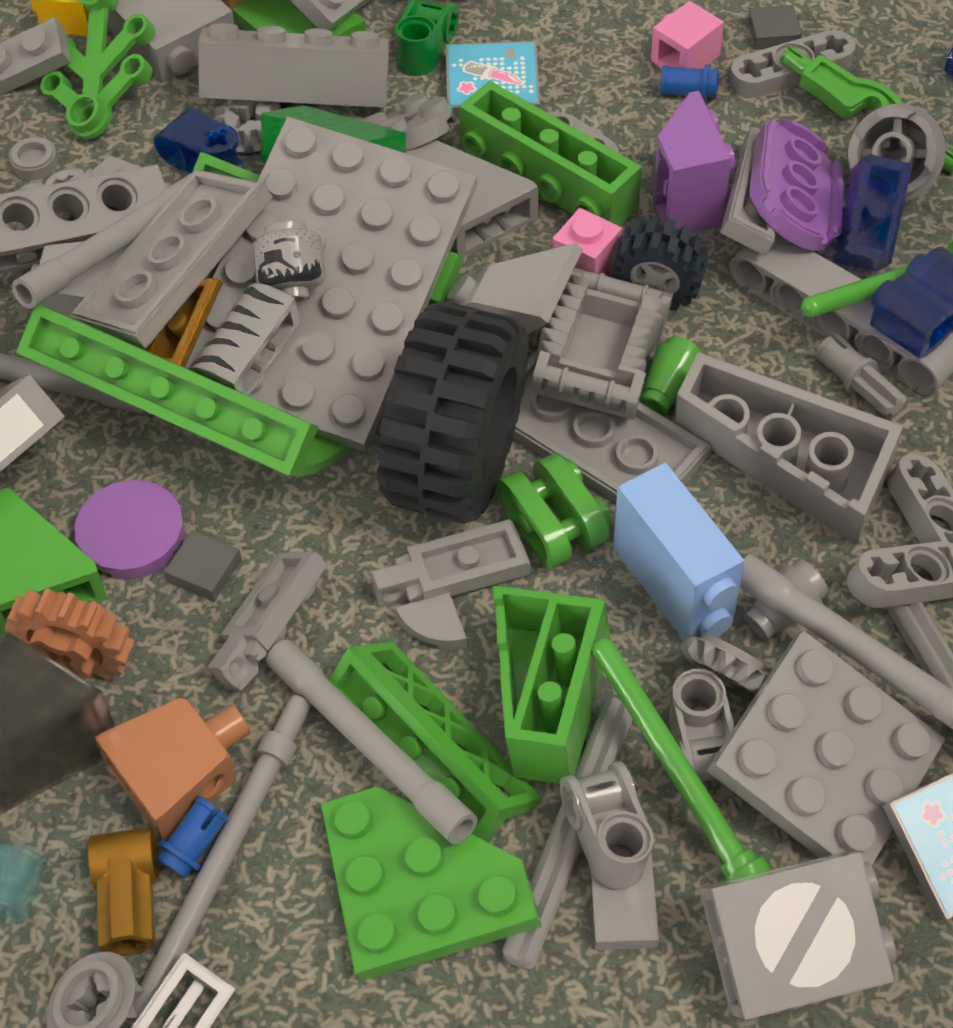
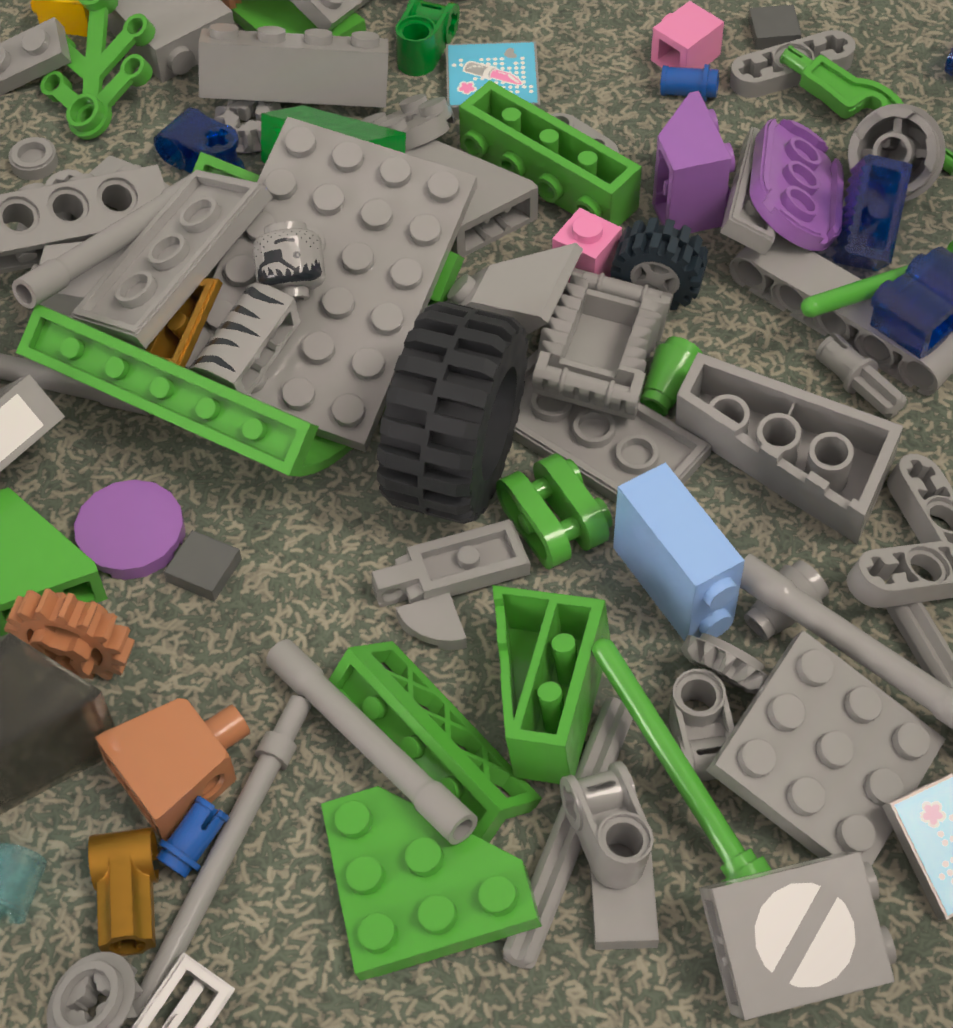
light grey hinge [207,552,327,691] -> none

